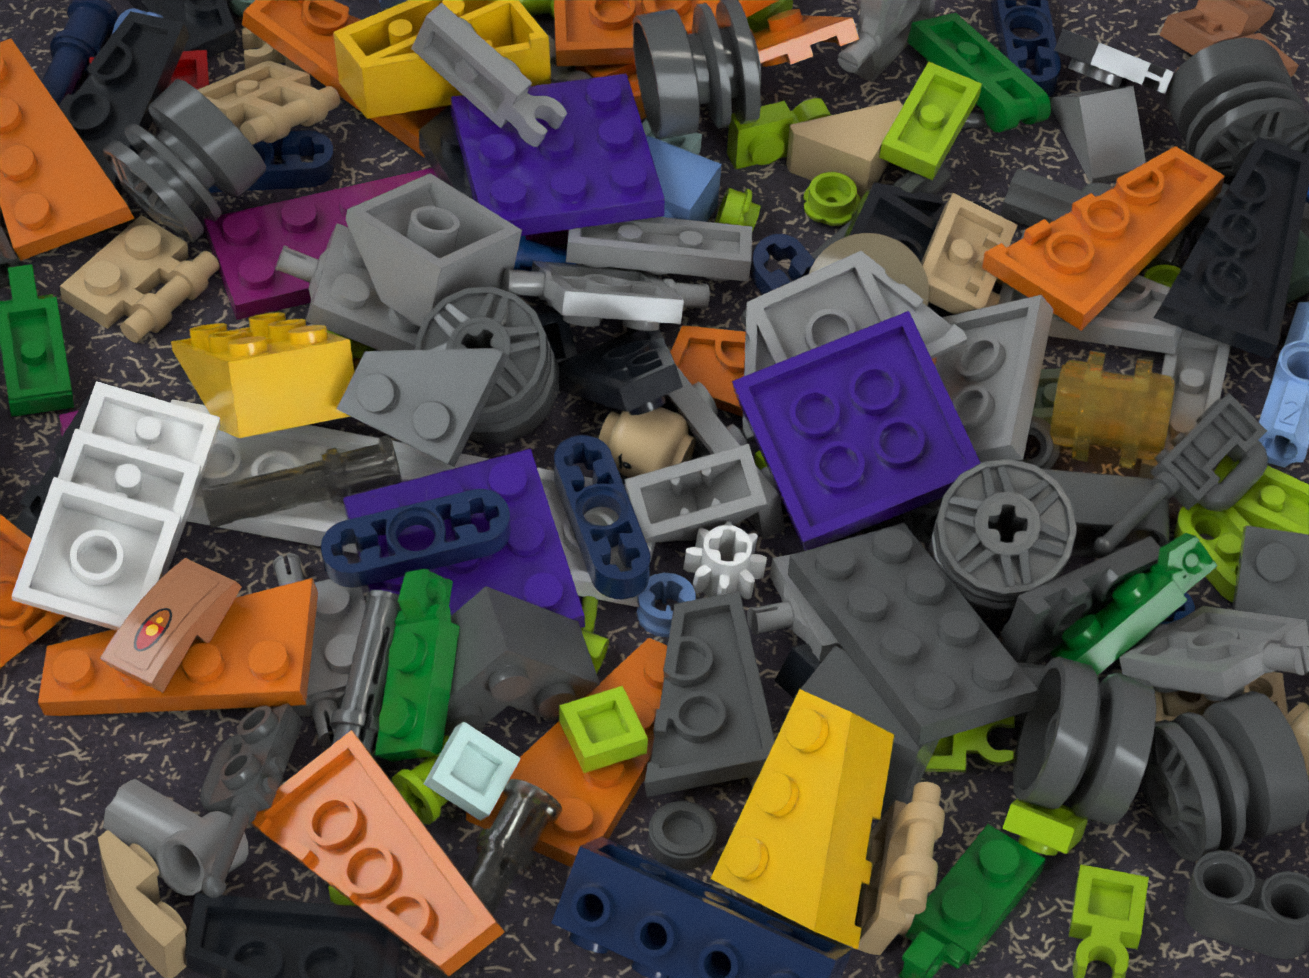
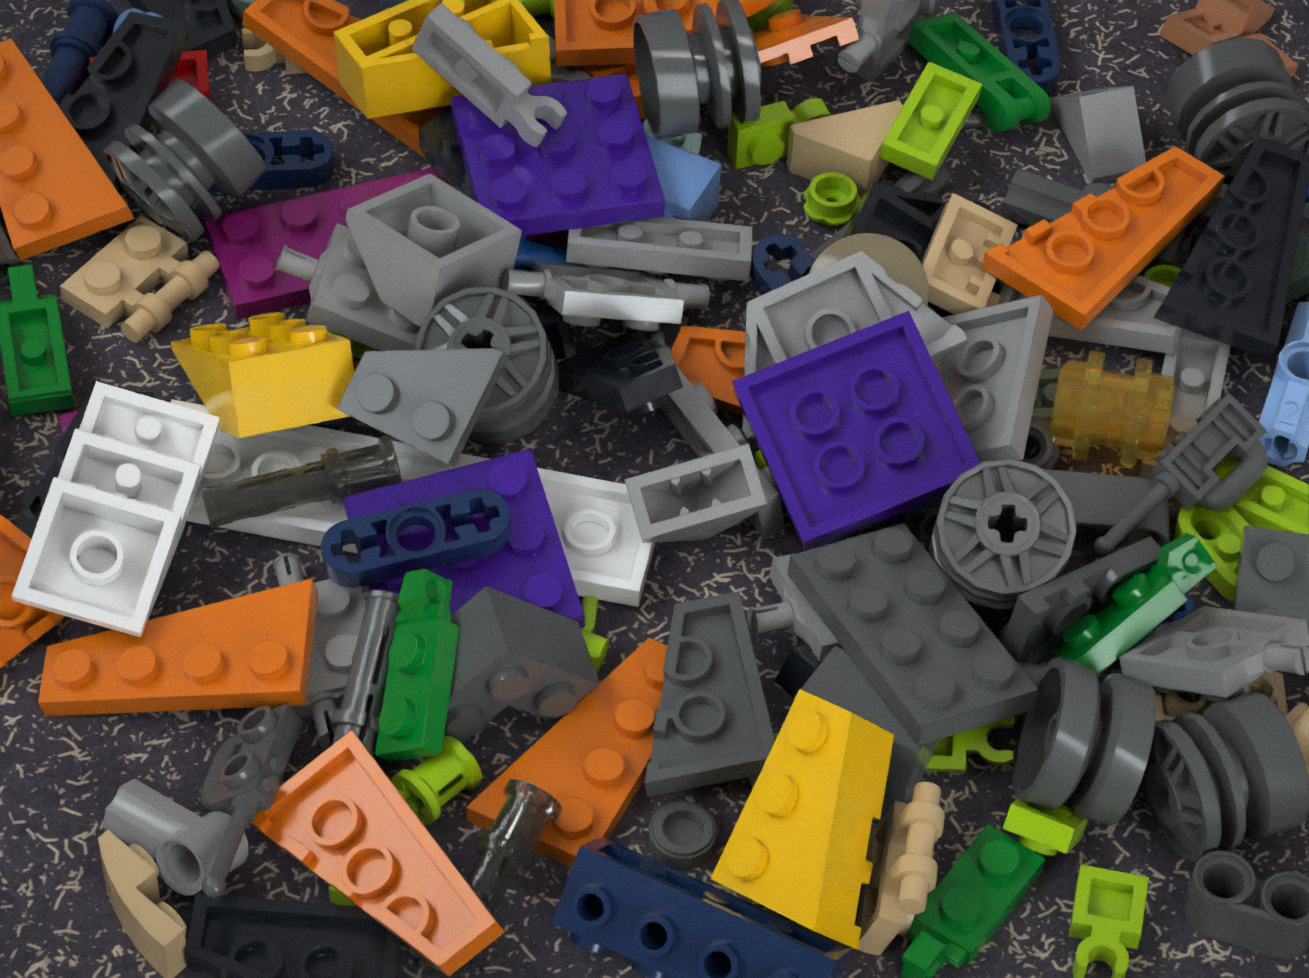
nougat slope [100,558,242,693] -> none
tan plate [198,60,340,145] -> none
light aqua plate [423,722,521,821] -> none
dark blue beam [554,435,651,600] -> none
lime plate [559,686,648,773] -> none
tan head [599,407,696,479] -> none
medium blue bush [637,572,696,637] -> none
white gear [683,521,767,599] -> none
lime plate [714,188,761,232] -> none
flat silver plate [1054,29,1174,94] -> none

